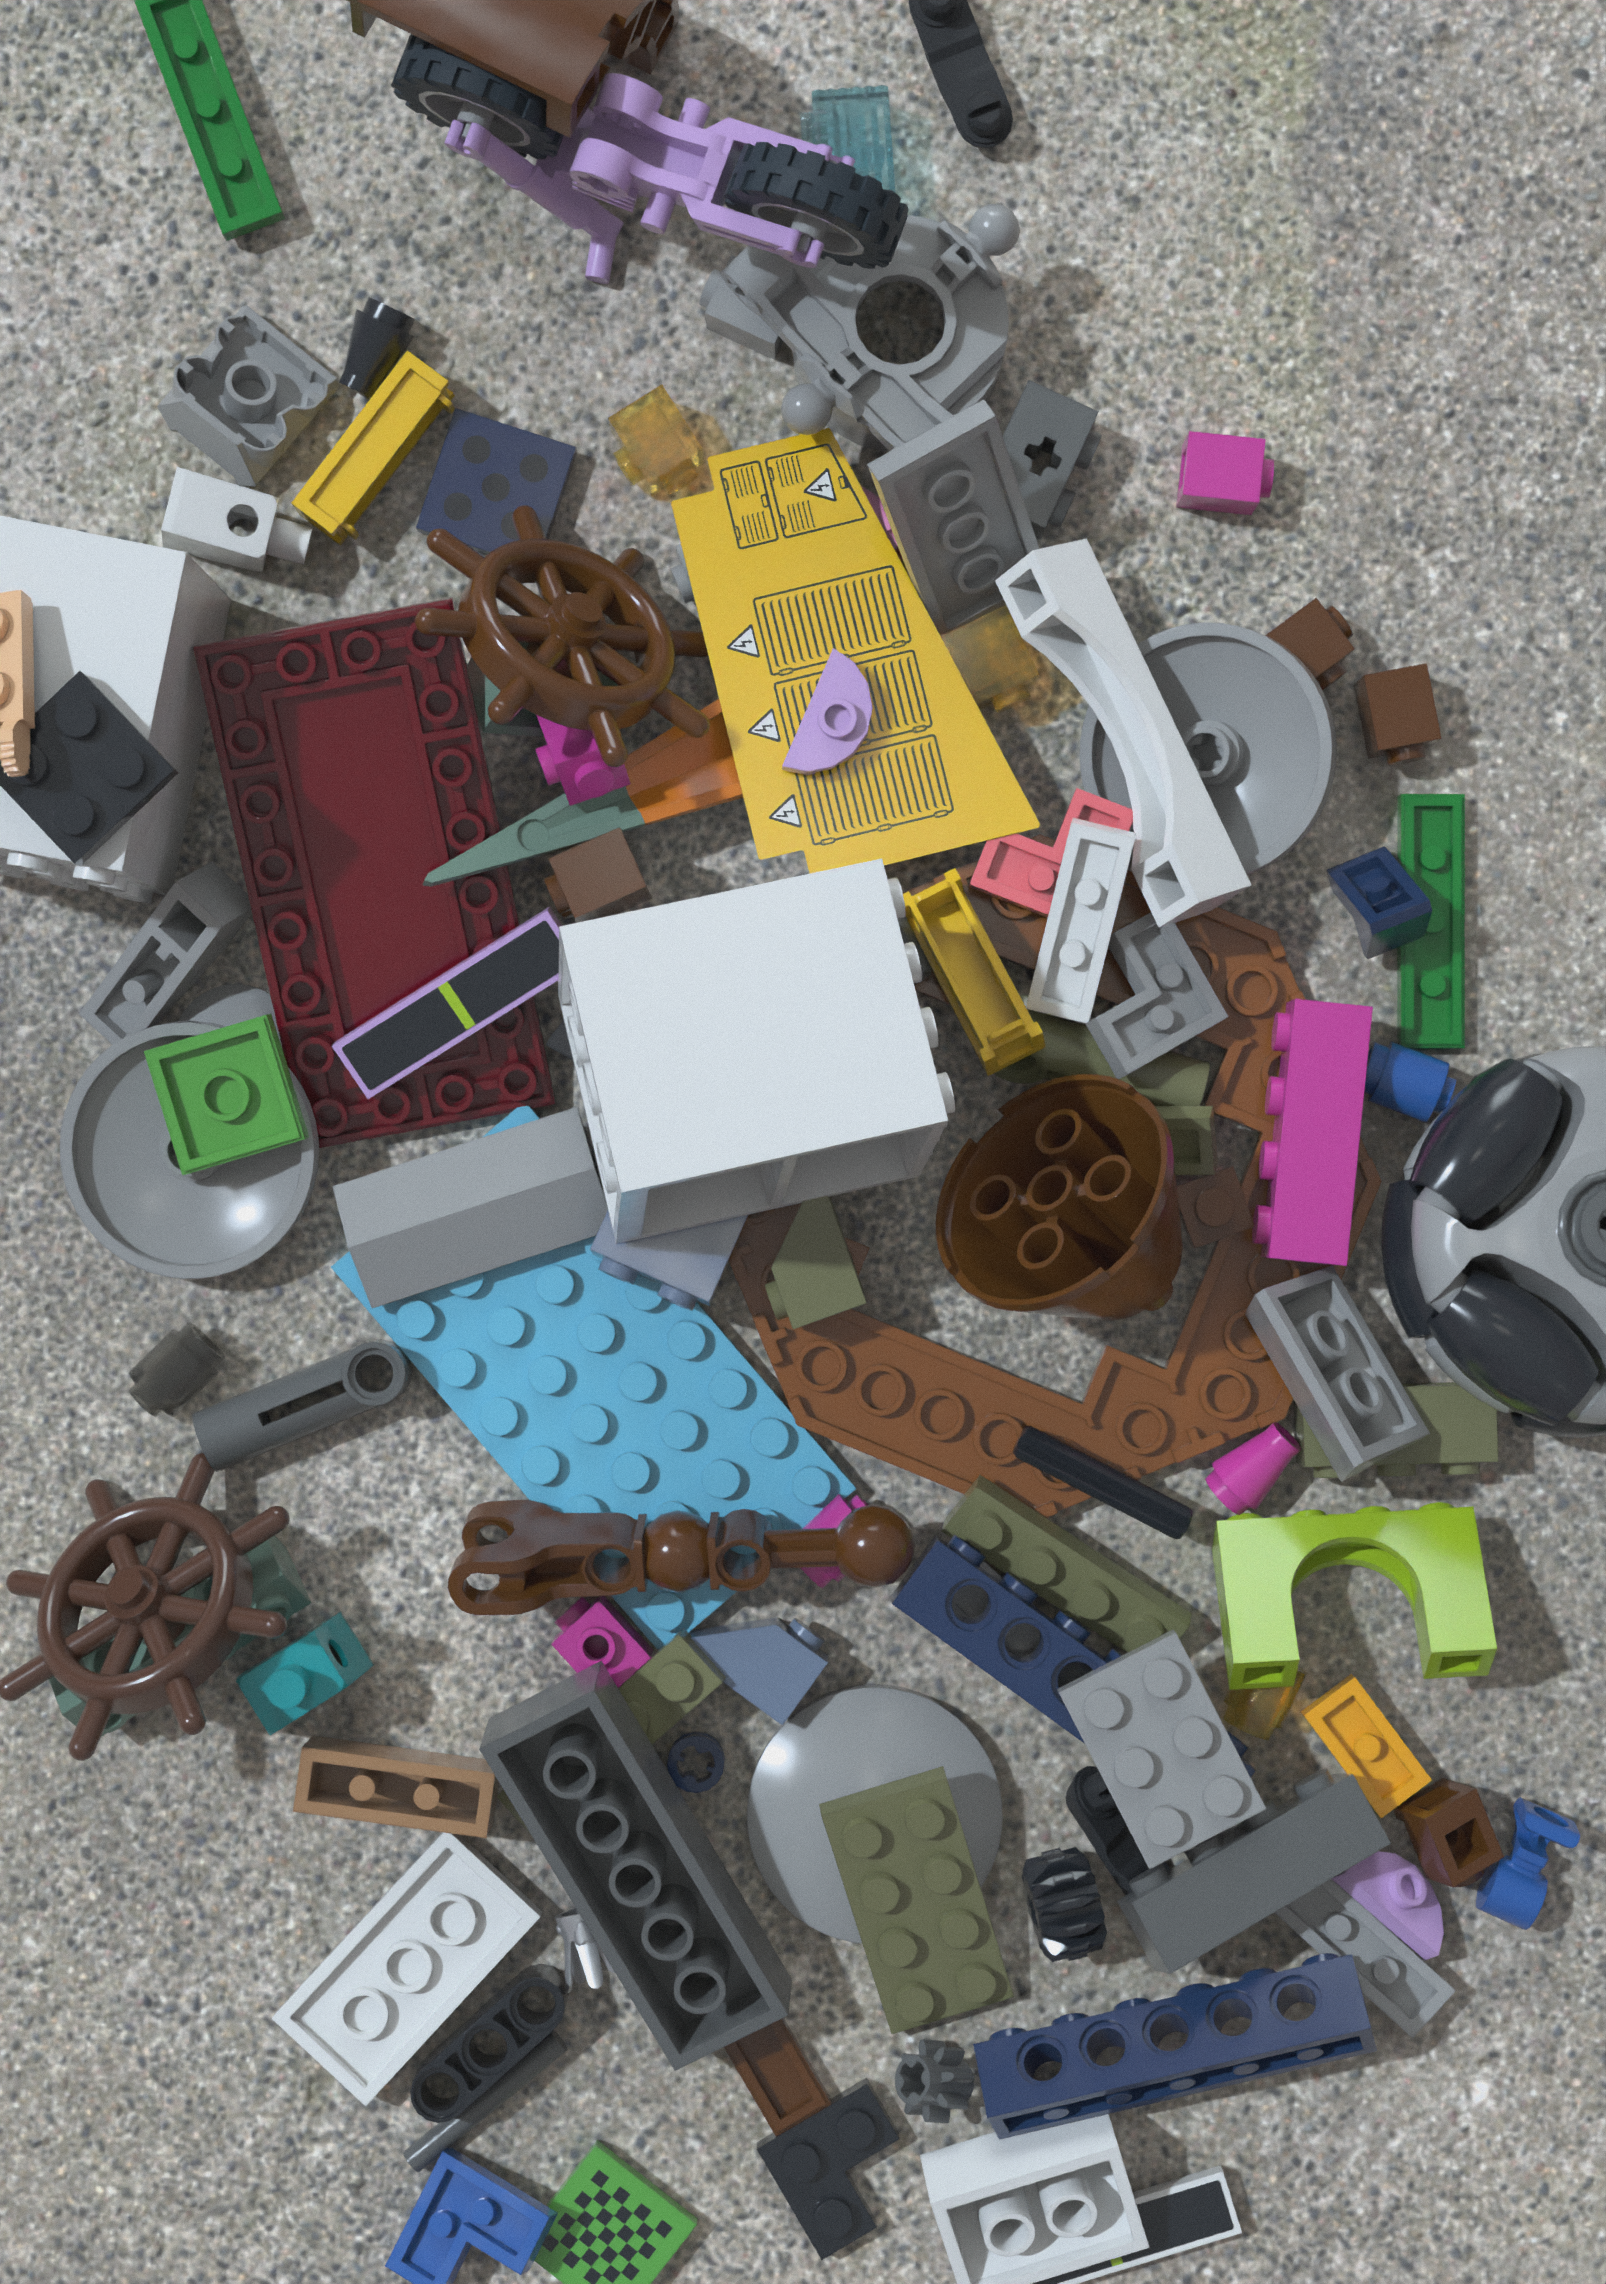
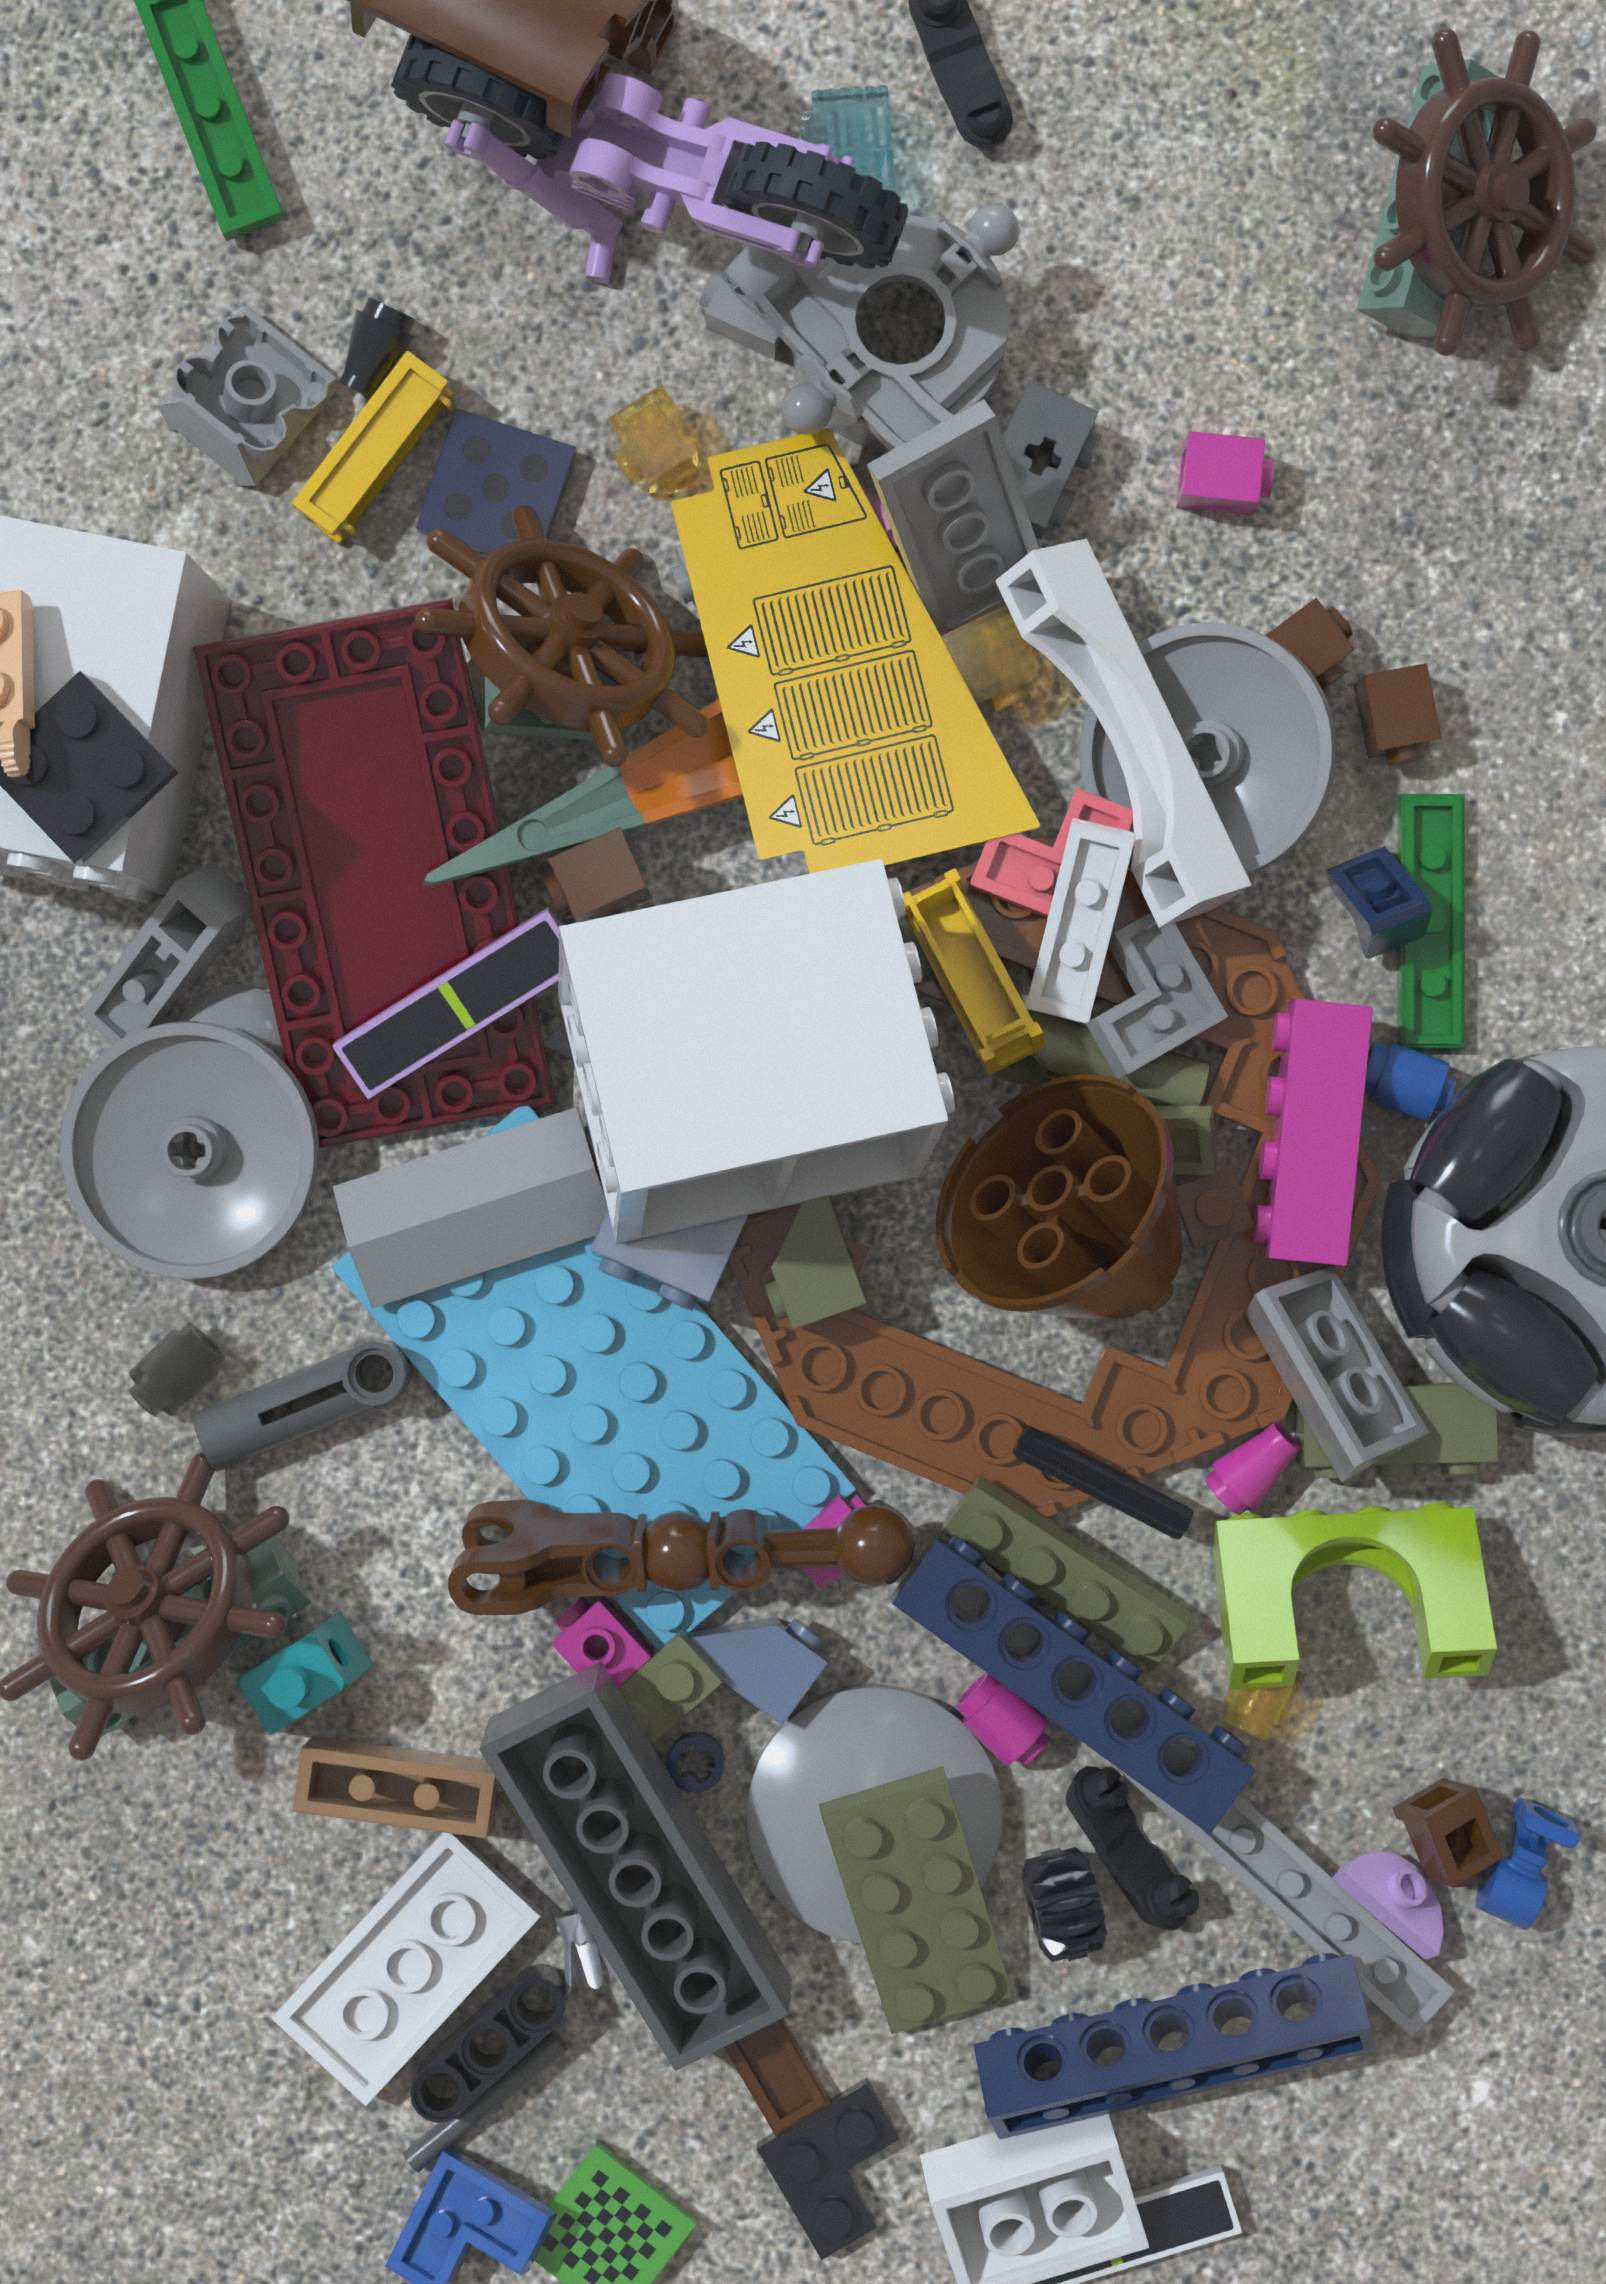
bright green tile [144,1013,309,1175] -> none
white torso [161,467,313,572] -> none
dark pink brick [535,715,631,806] -> none
lavender plate [782,648,873,775] -> none
dark grey gear [895,2039,974,2123] -> none
light grey plate [1057,1630,1266,1869] -> none
dark grey brick [1117,1768,1391,1974] -> none
light orange plate [1301,1674,1432,1818] -> none
none -> dark pink brick [954,1672,1050,1766]
none -> reddish brown brick [1357,28,1597,356]

